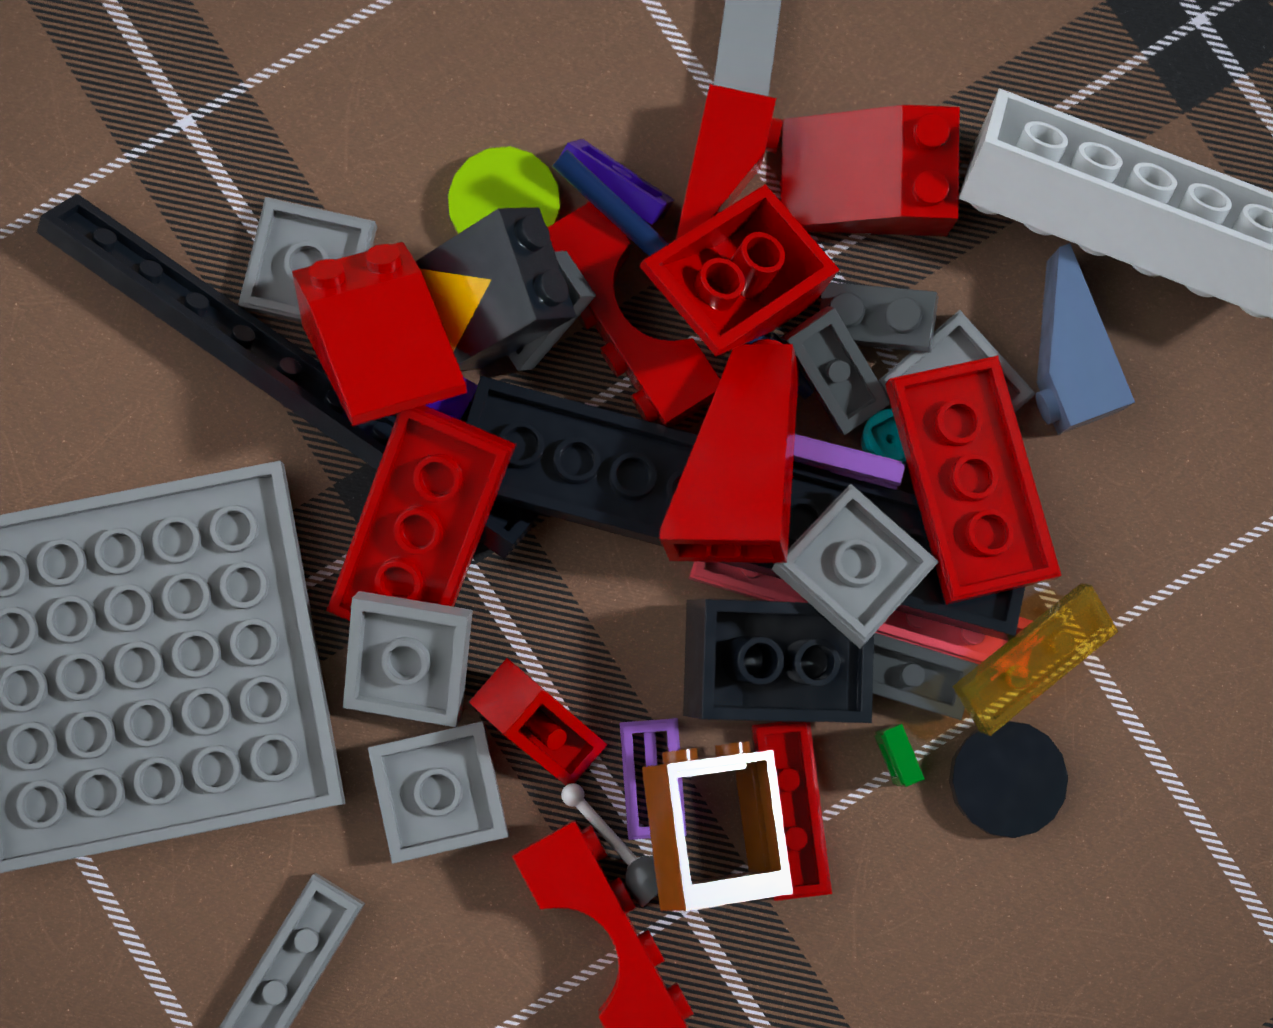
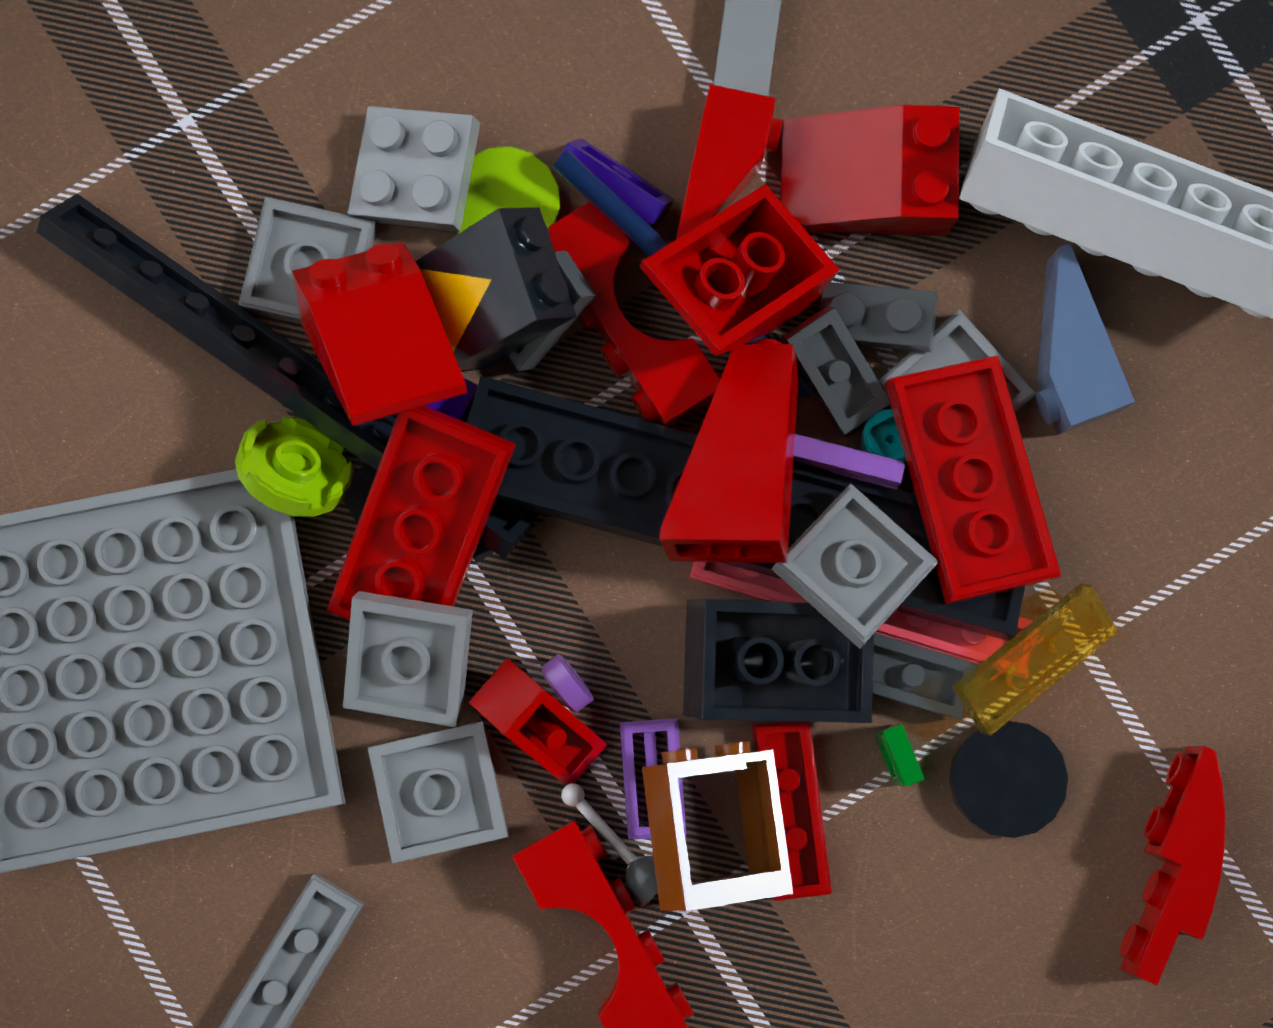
none -> lime tile [235,417,354,517]
none -> light grey plate [347,106,480,232]
none -> medium lavender tile [541,654,594,712]
none -> red slope [1120,746,1226,986]

